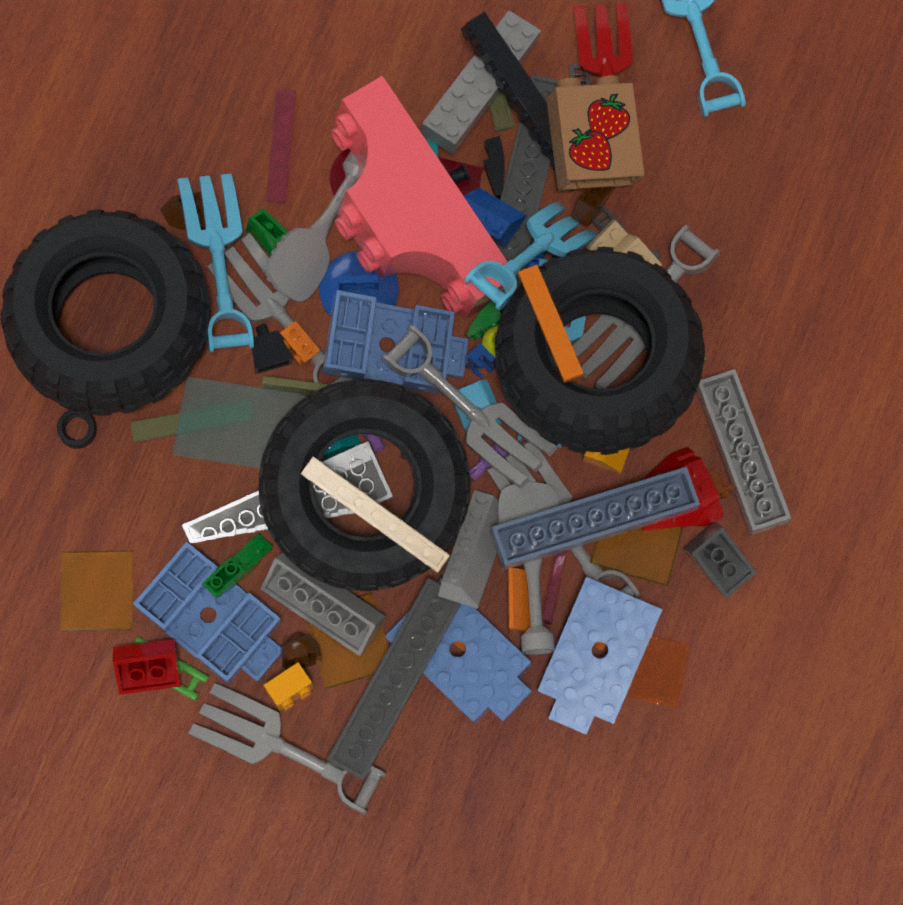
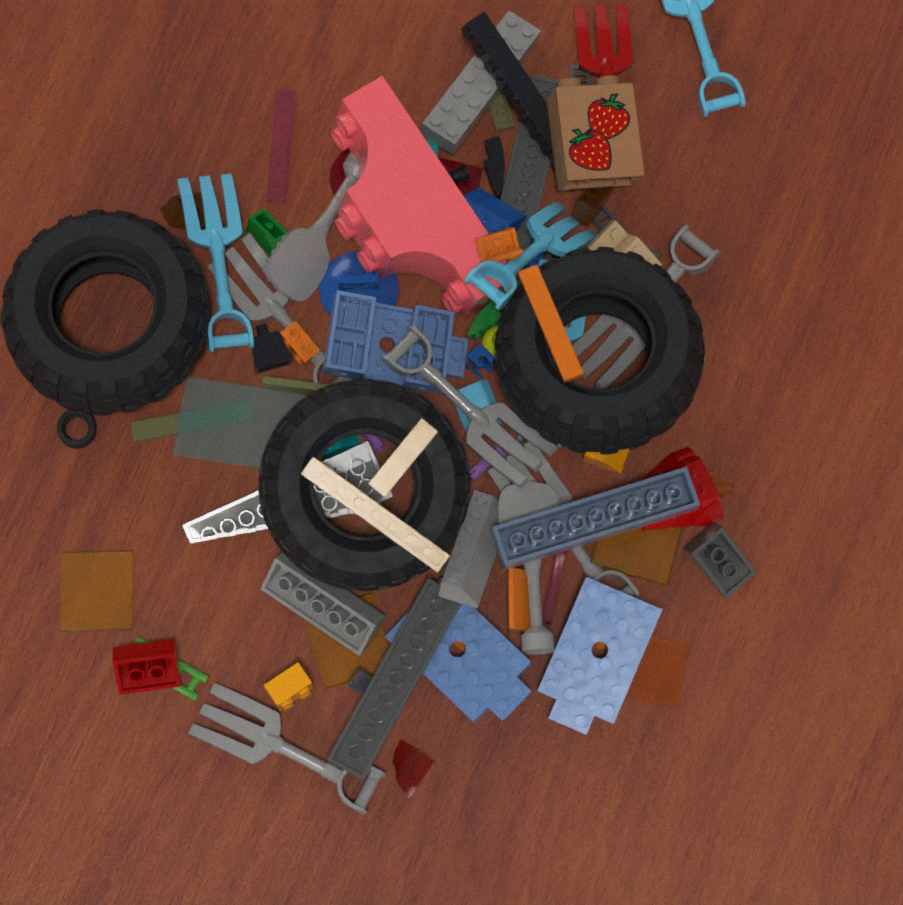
medium blue piece [133,542,282,685] -> none
green slope [202,533,273,599] -> none
reddish brown cylinder [280,633,322,669] -> none
light grey brick [696,369,791,536] -> none
none -> black brick [347,666,373,696]
none -> tan tile [368,418,438,497]
none -> clear red brick [393,740,434,797]
none -> orange bracket [474,227,523,263]

